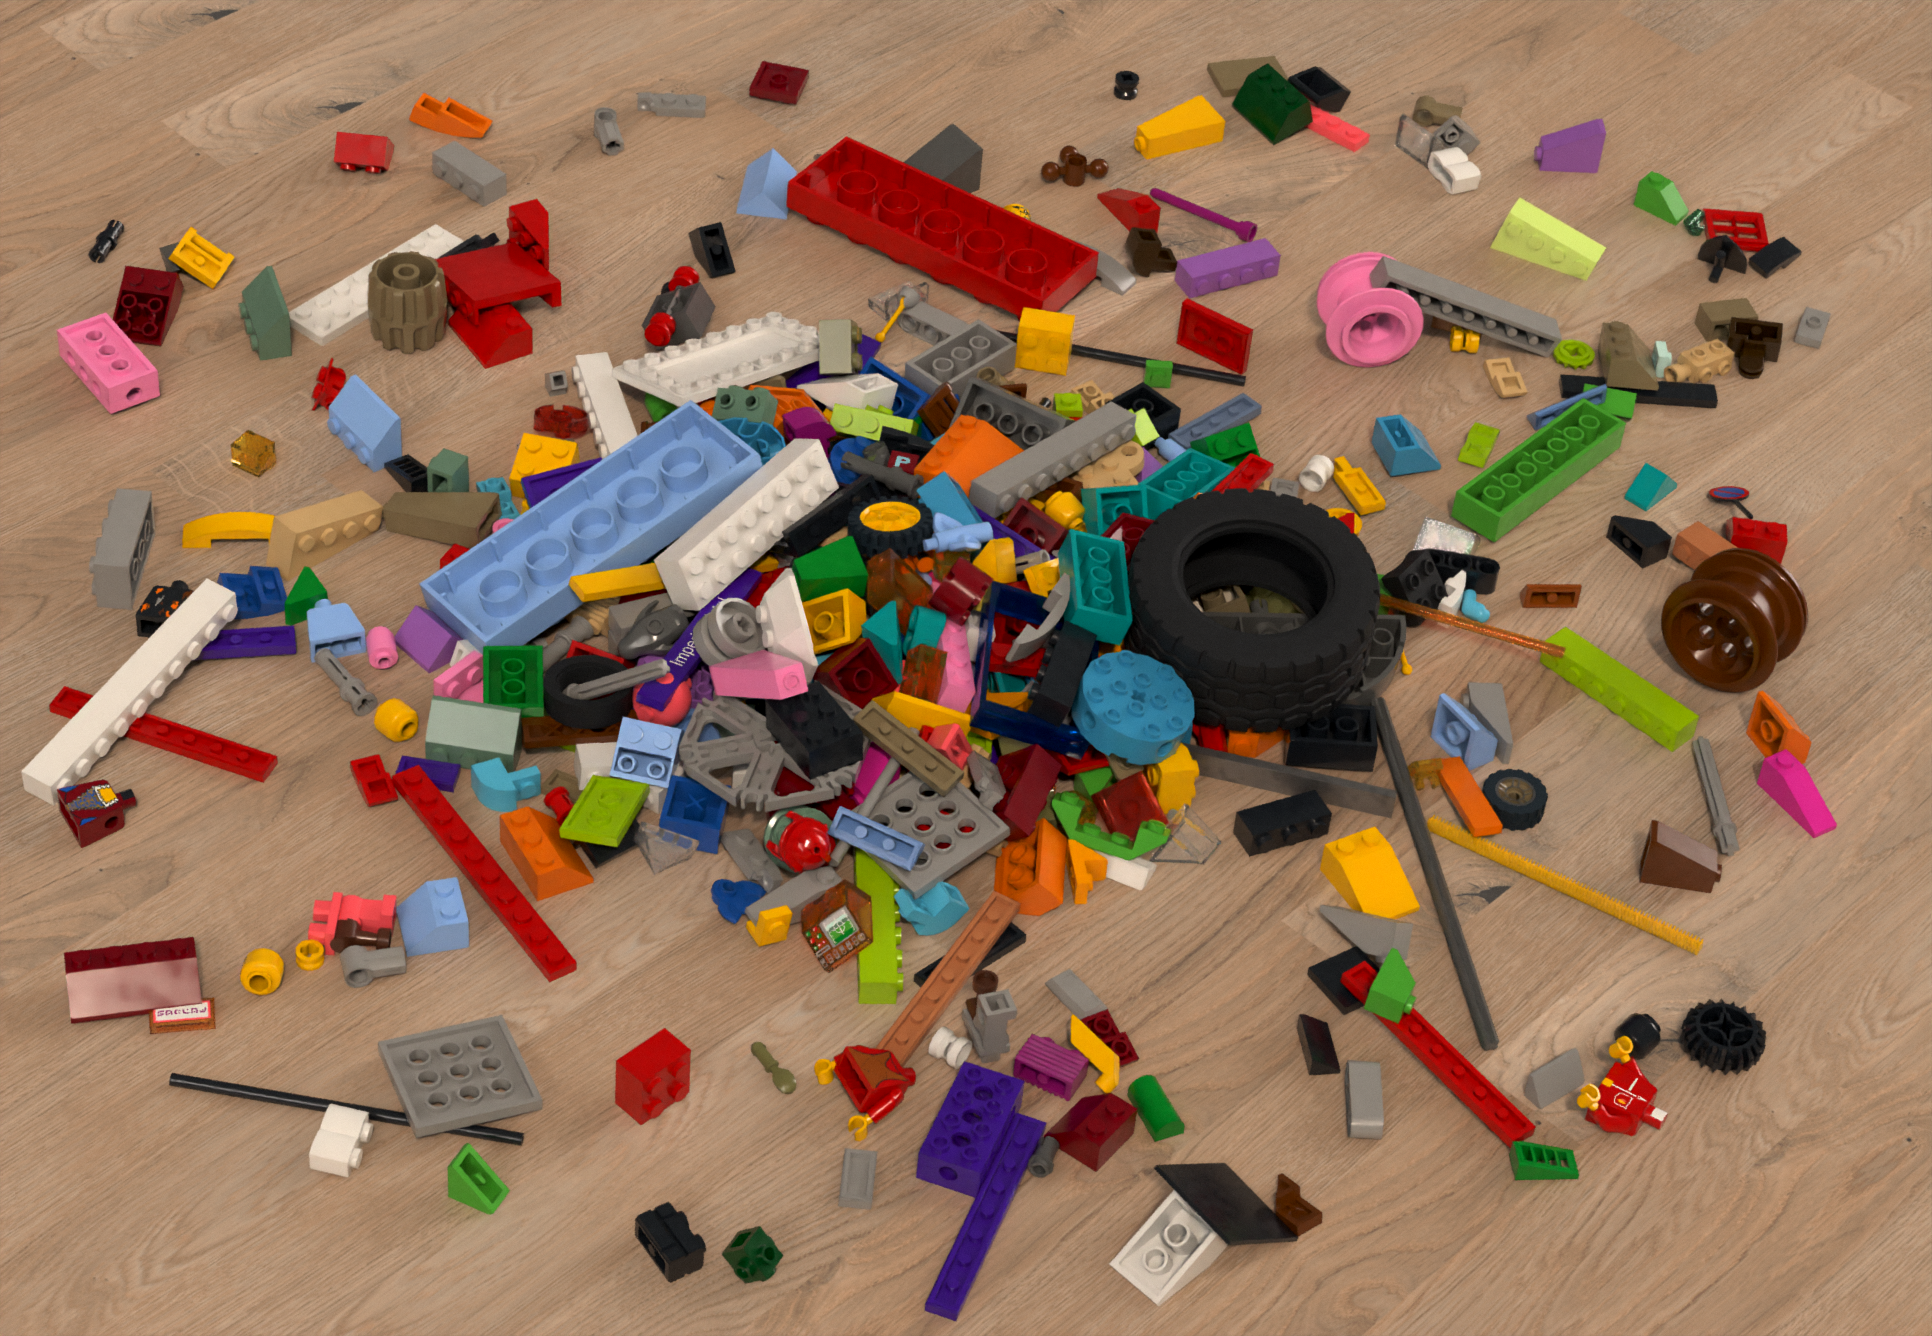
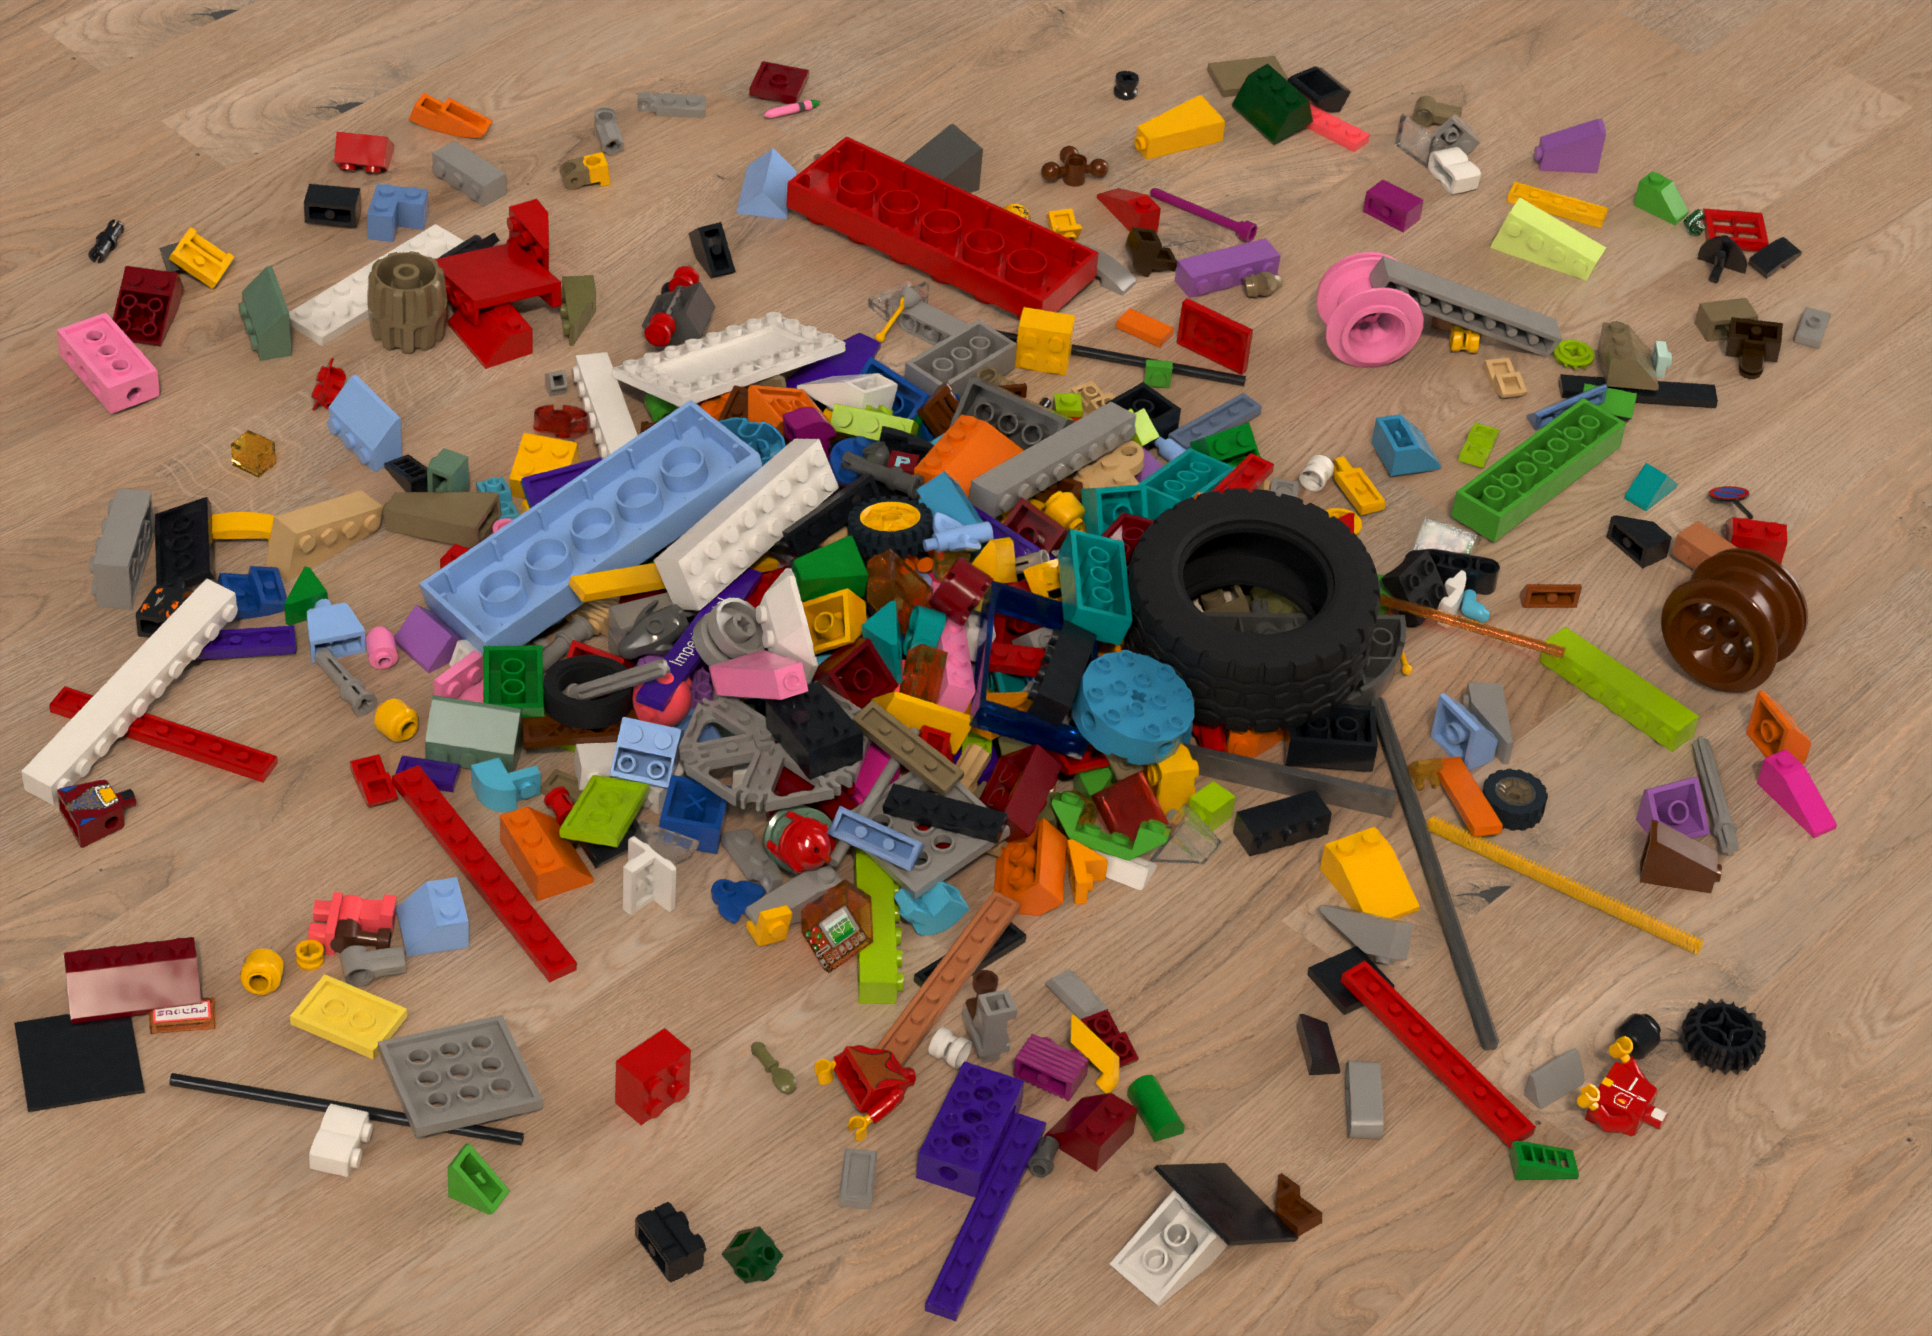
sand green brick [712,385,778,425] -> none
slope [819,319,863,376] -> none
coral slope [927,723,973,771] -> none
light grey hinge [966,750,1006,810] -> none
light grey slope [1005,573,1070,662] -> none
bright green slope [1364,947,1417,1024] -> none
tan brick [1664,339,1735,383] -> none
none -> black piece [14,1014,145,1112]
none -> black tile [155,497,214,587]
none -> light yellow plate [290,974,407,1060]
none -> black brick [304,184,361,227]
none -> medium blue brick [367,184,429,242]
none -> leg [559,152,611,190]
none -> olive slope [560,275,596,346]
none -> white bracket [623,836,676,916]
none -> bright pink piece [764,99,820,118]
none -> black plate [883,783,1008,844]
none -> yellow bracket [1046,208,1082,241]
none -> orange tile [1116,308,1174,347]
none -> lime brick [1187,781,1236,834]
none -> dark tan animal [1244,271,1282,298]
none -> magenta panel [1363,179,1424,233]
none -> yellow tile [1506,182,1609,228]
none -> medium lavender slope [1636,776,1710,839]

